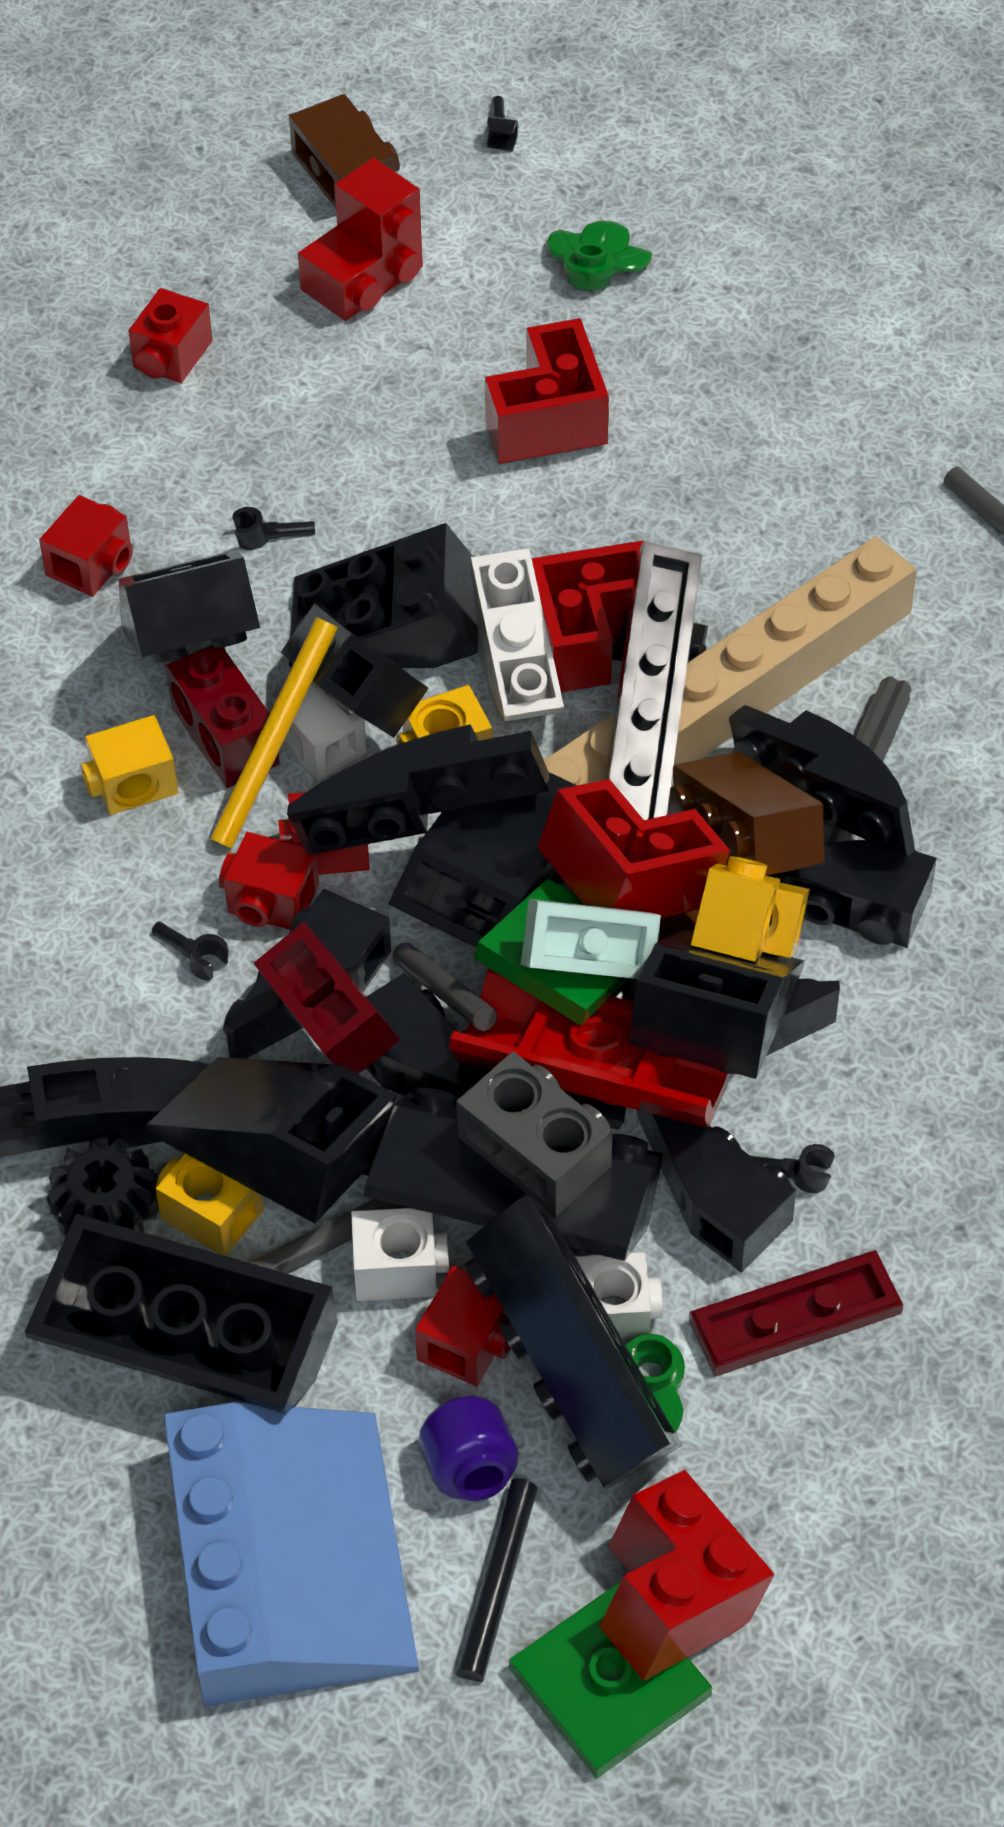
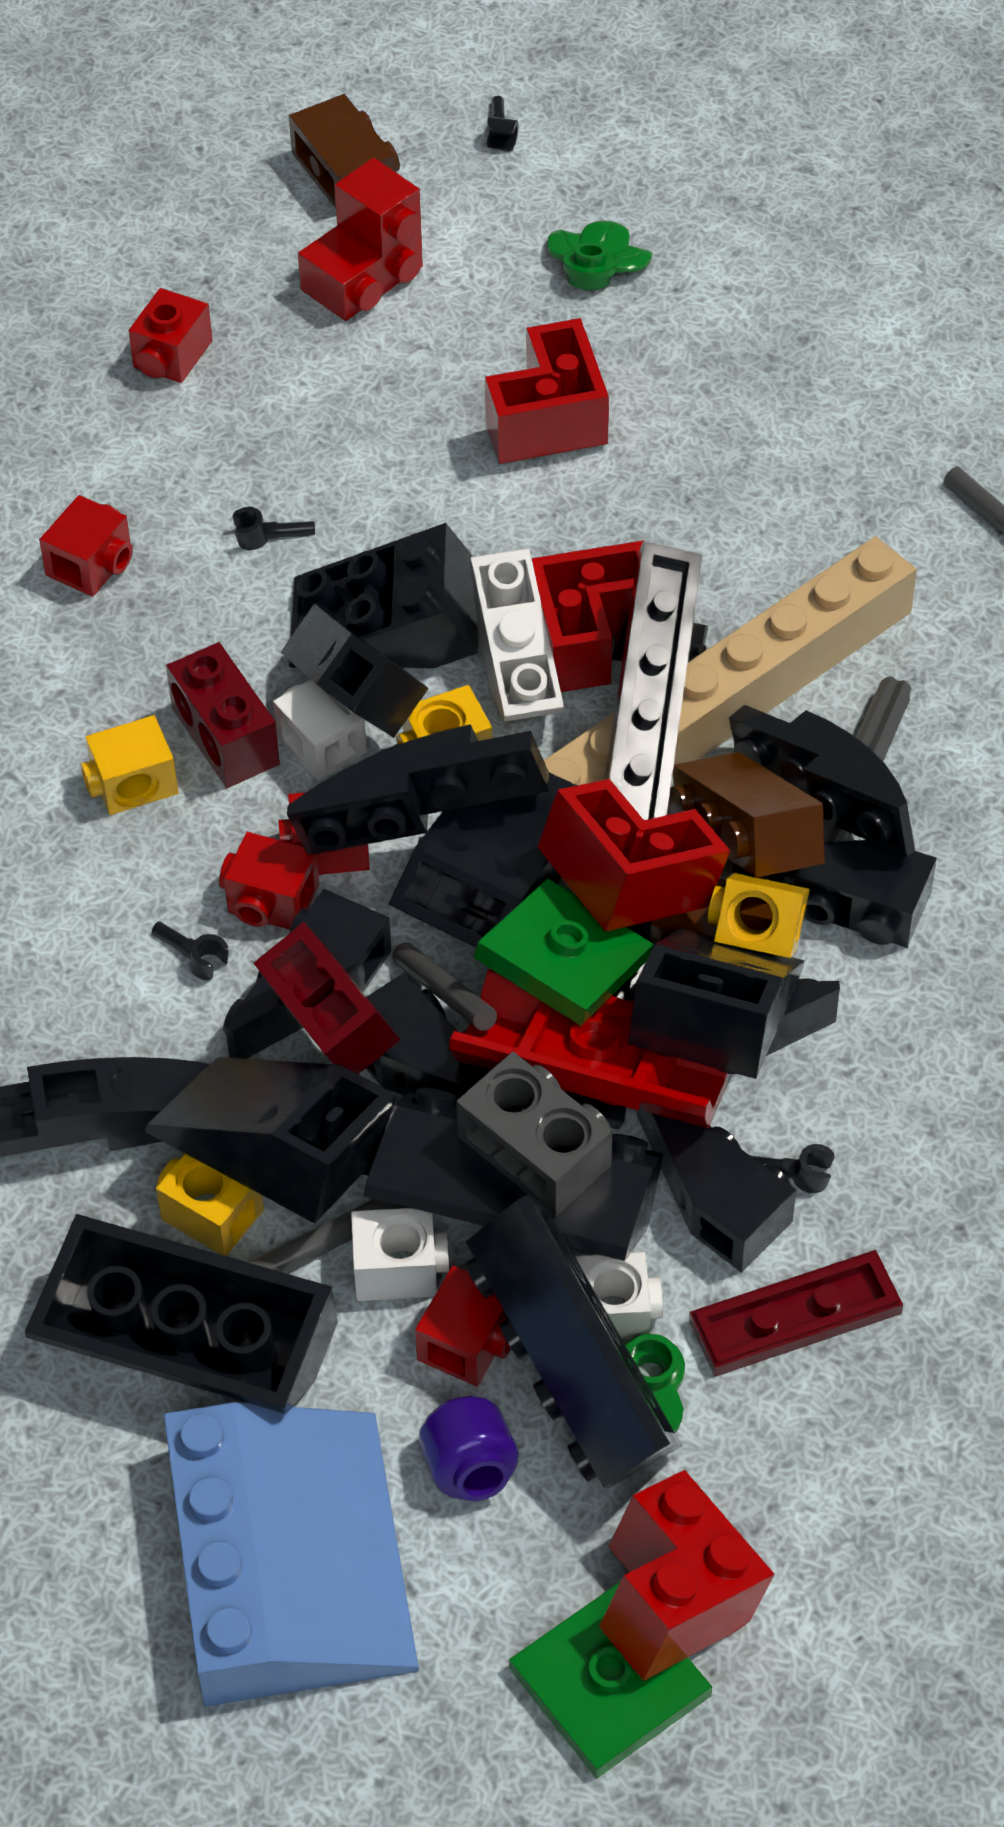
black gear [47,1137,159,1238] -> none
black slope [118,550,260,663] -> none
yellow bar [210,617,338,849] -> none
black bar [456,1479,538,1683] -> none
light aqua plate [520,899,661,979] -> none
yellow brick [691,856,780,962] -> none

